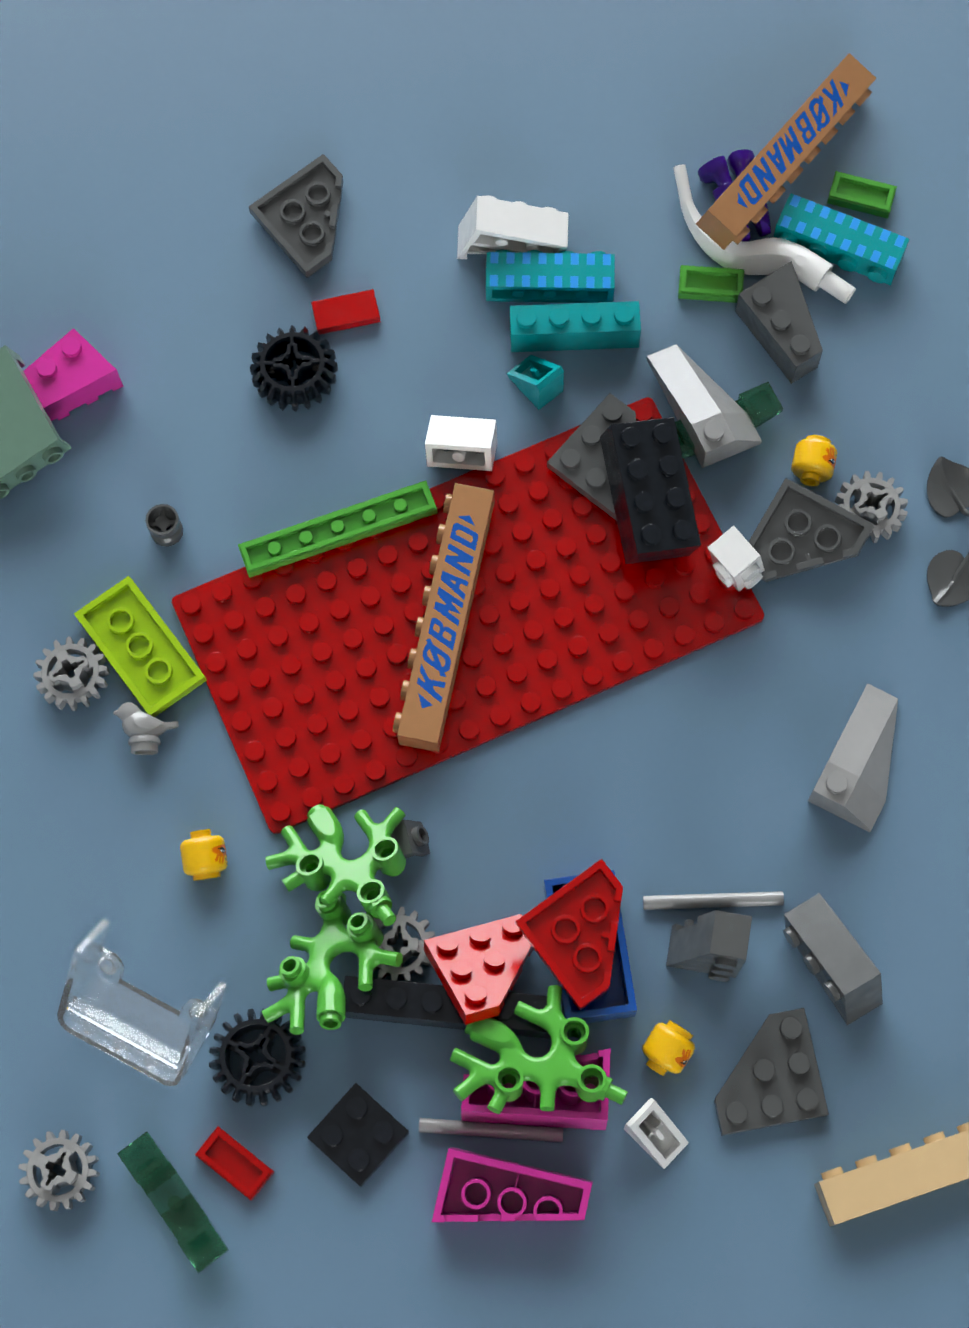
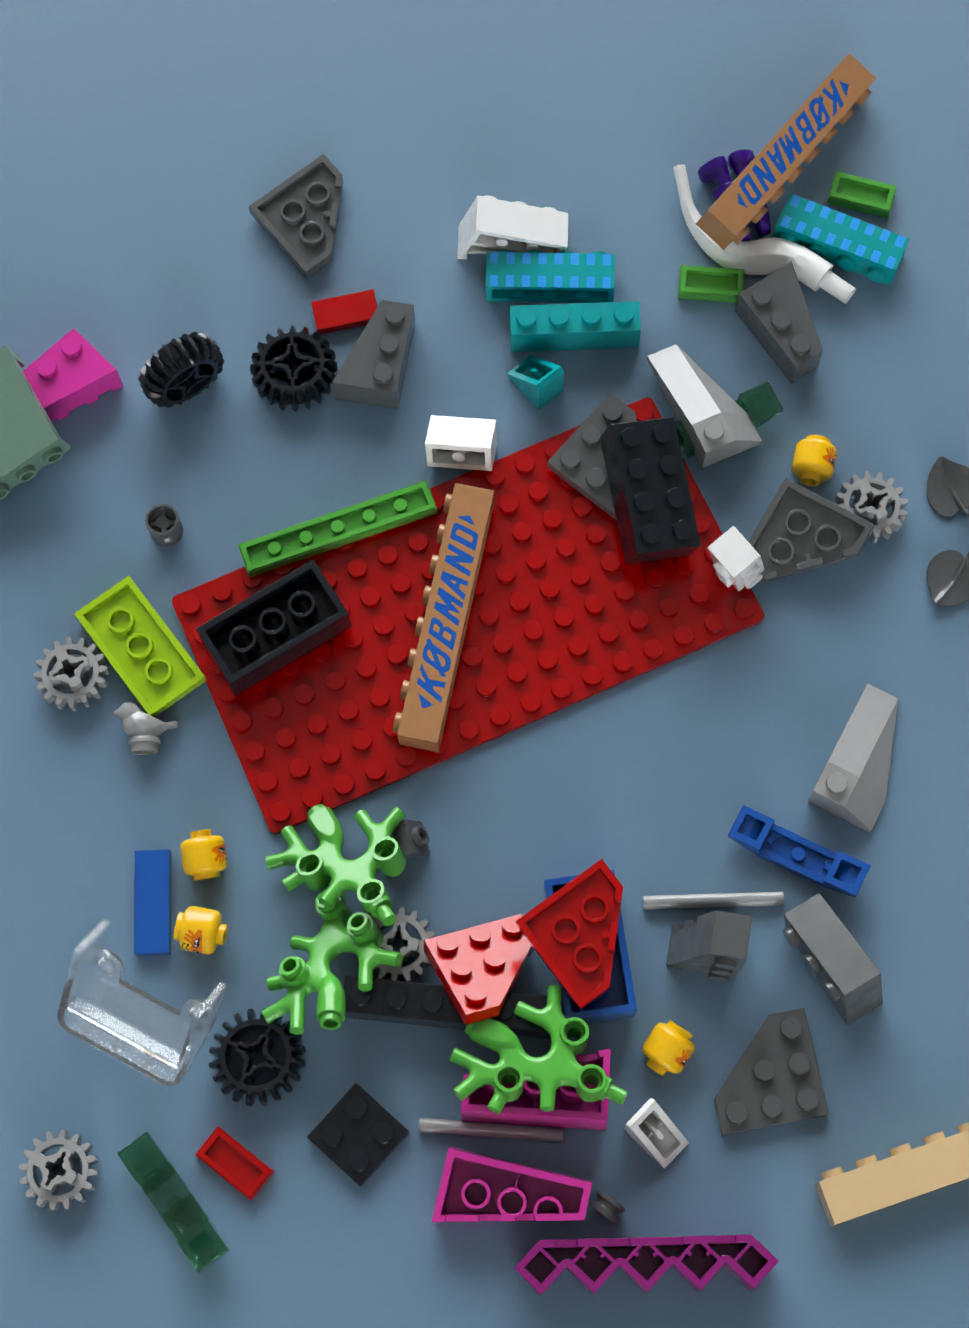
none -> blue tile [134,849,171,956]
none -> black gear [138,332,225,408]
none -> yellow head [174,906,228,955]
none -> black brick [196,559,352,696]
none -> dark grey wedge [332,300,415,409]
none -> magenta brick [514,1234,779,1296]
none -> dark grey bush [588,1190,625,1225]
none -> blue slope [728,805,871,898]

